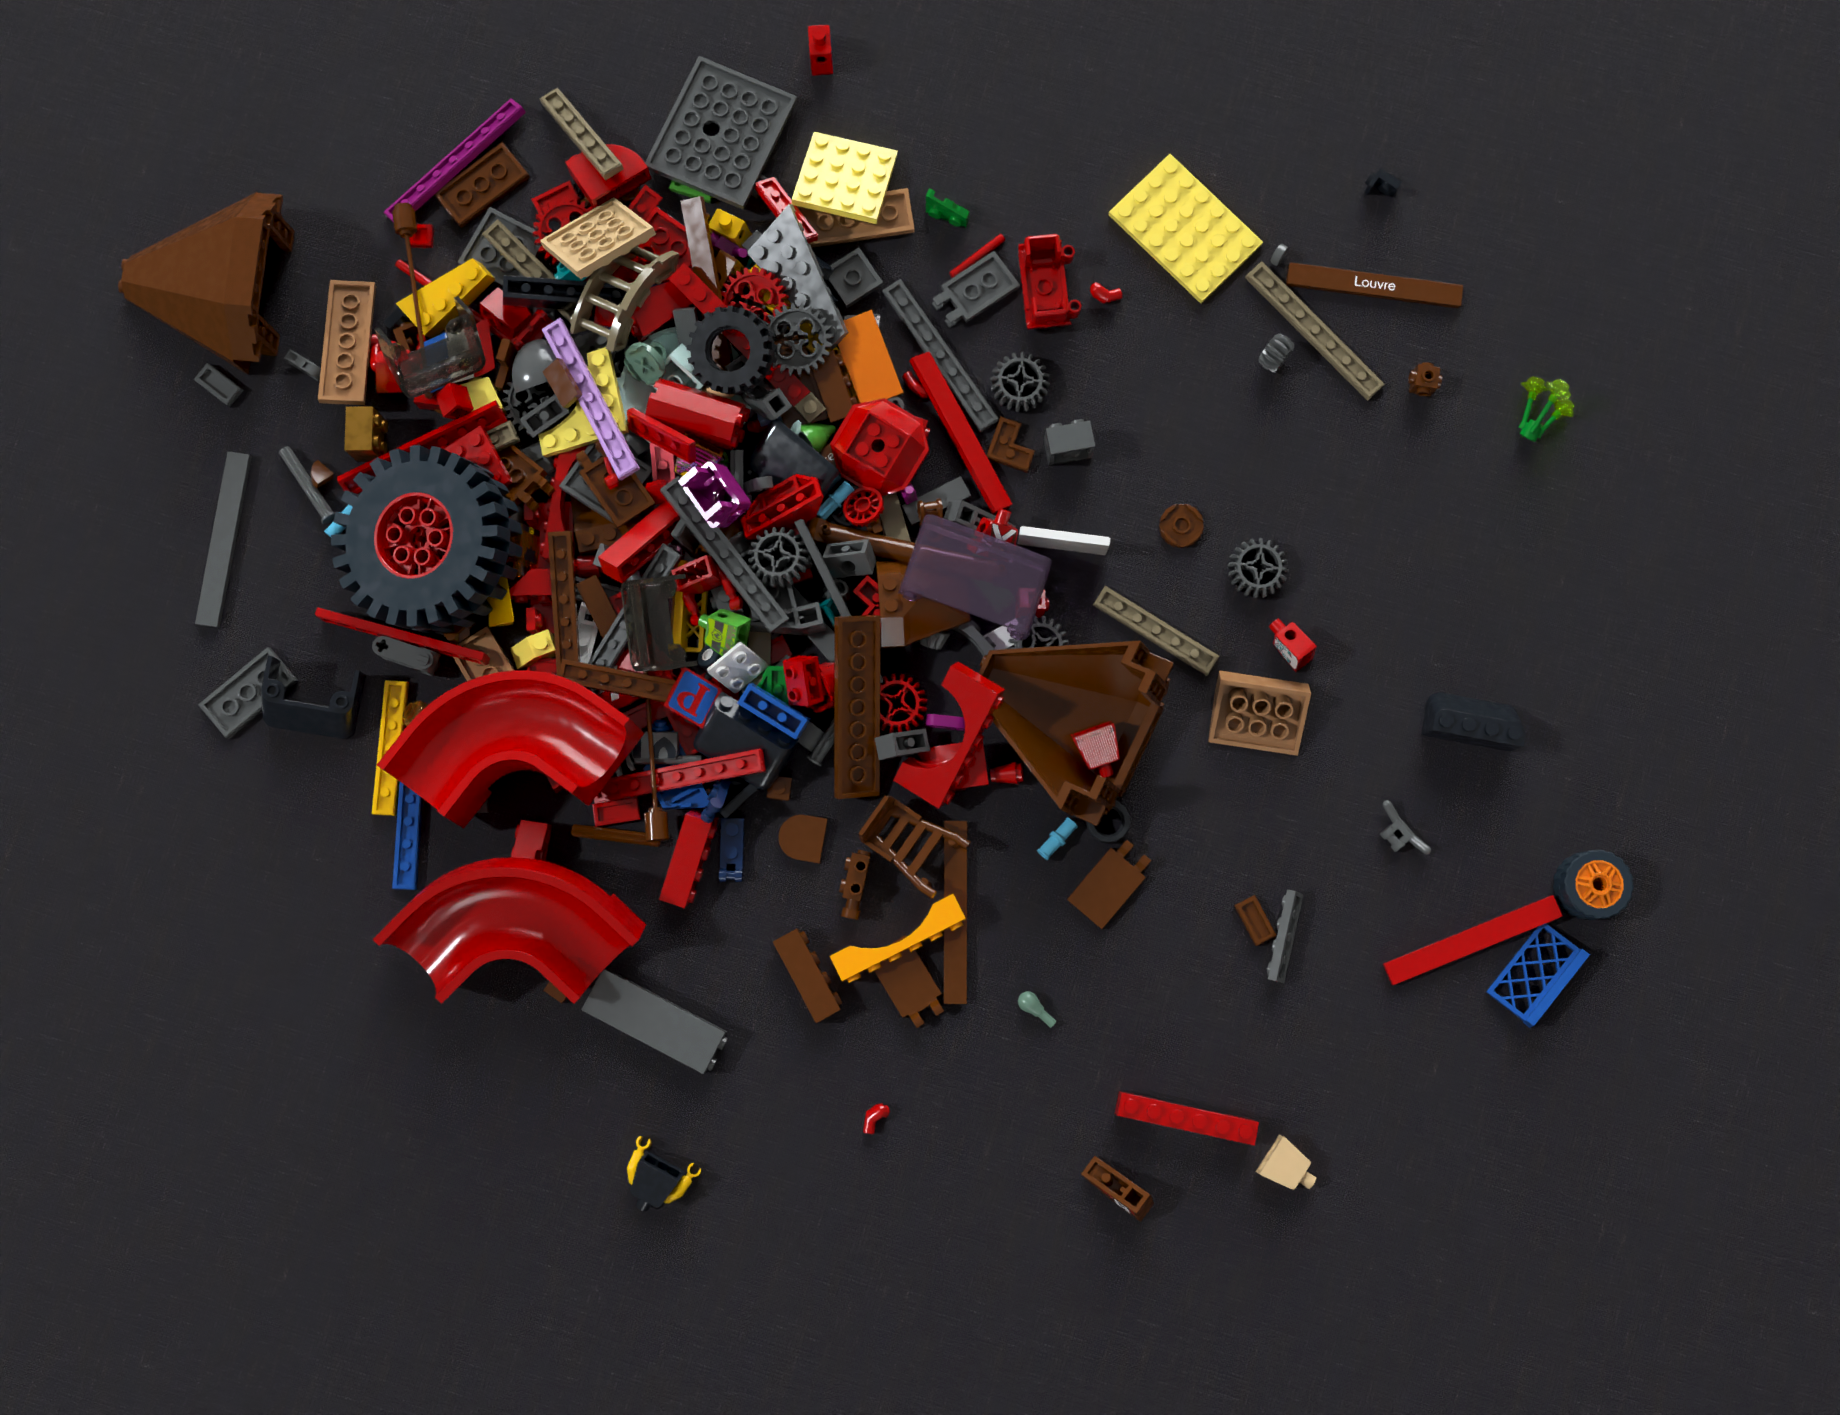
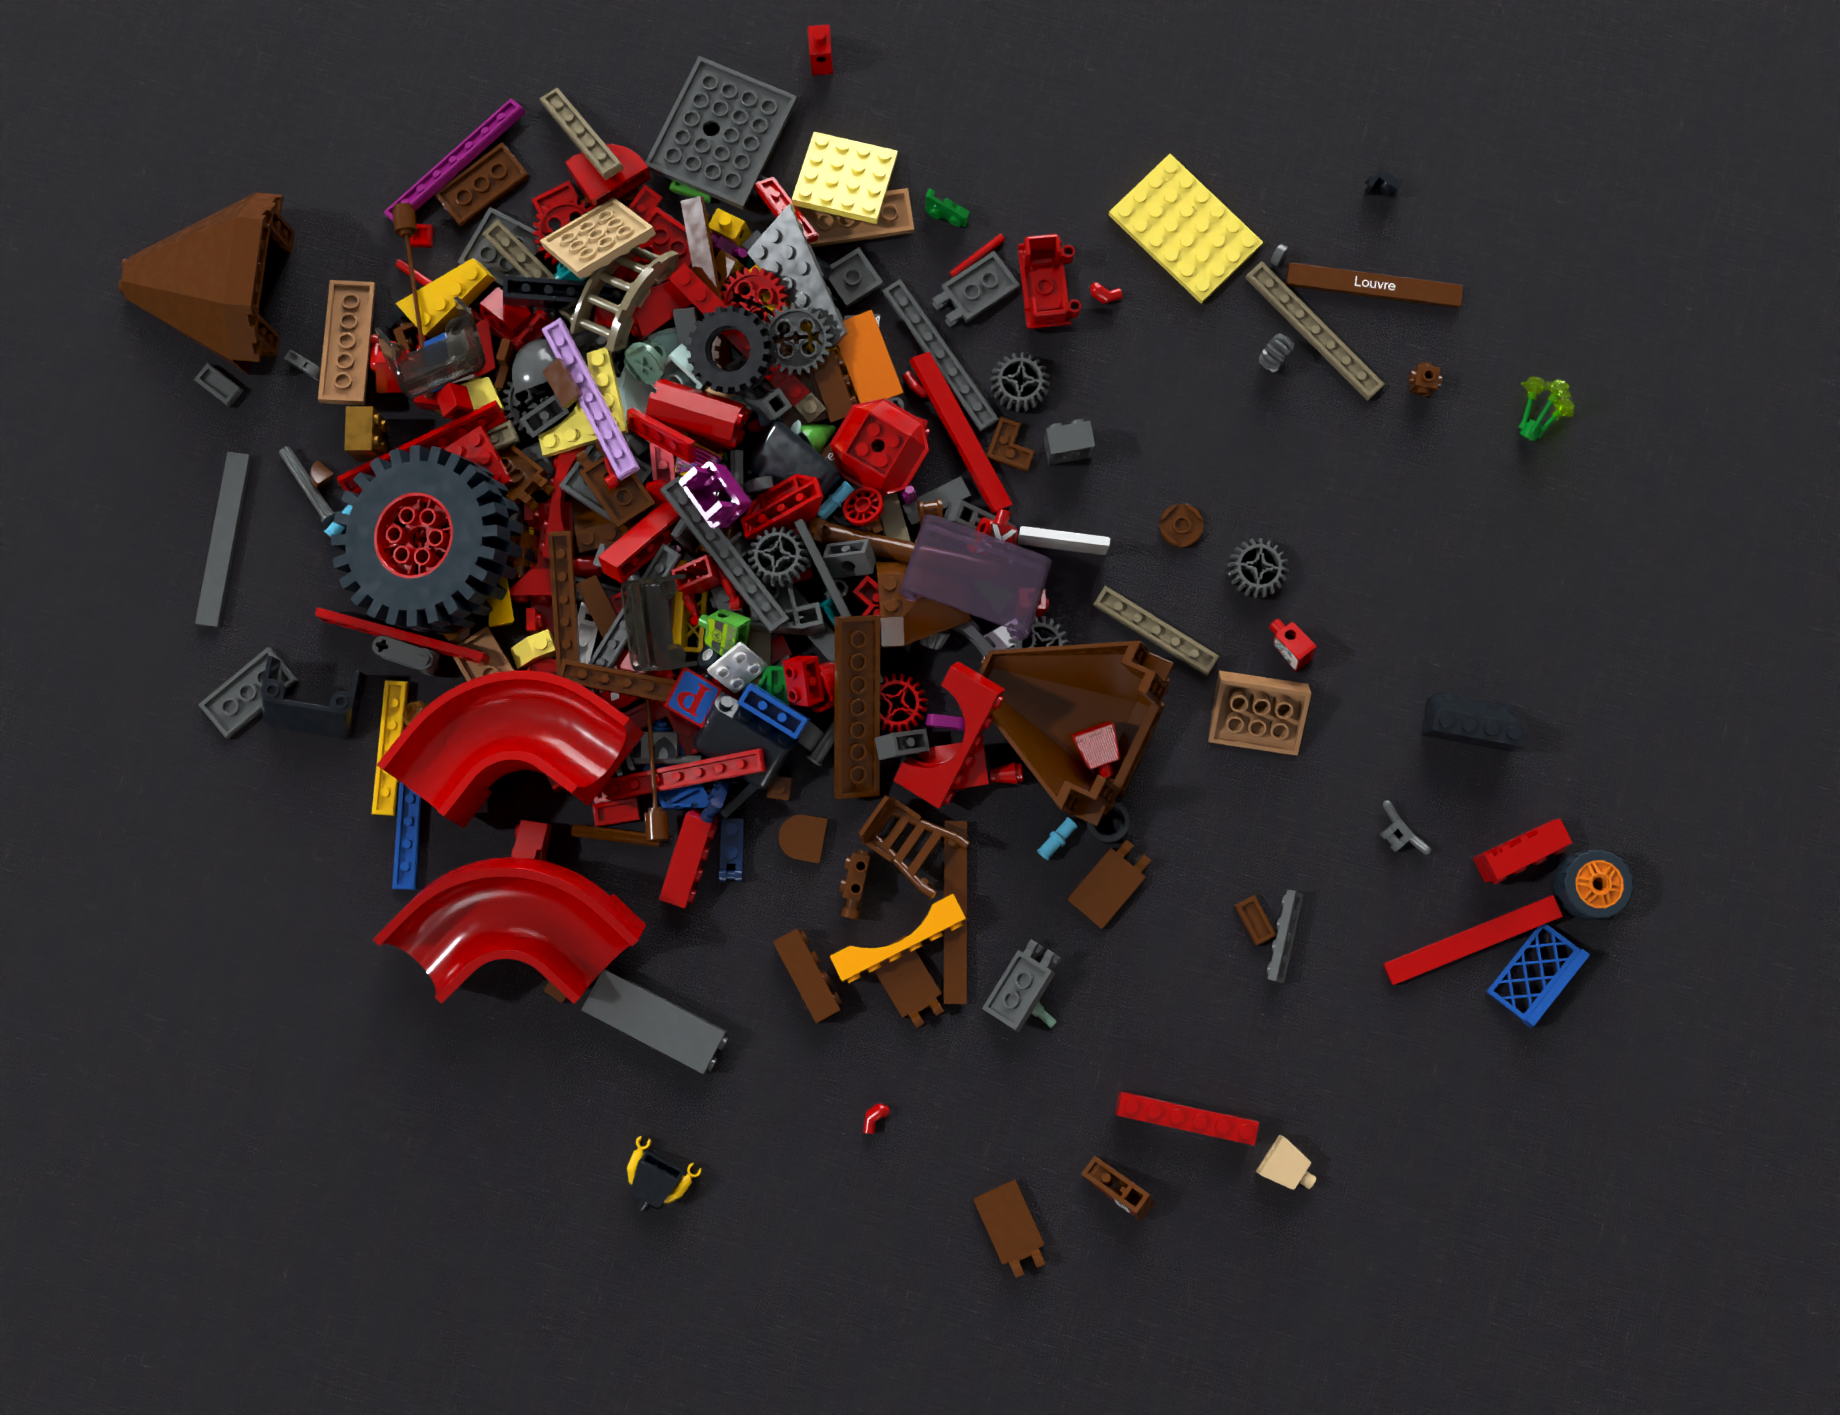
none -> reddish brown tile [973,1179,1045,1278]
none -> dark grey tile [982,939,1061,1032]
none -> red wedge [1473,818,1573,884]

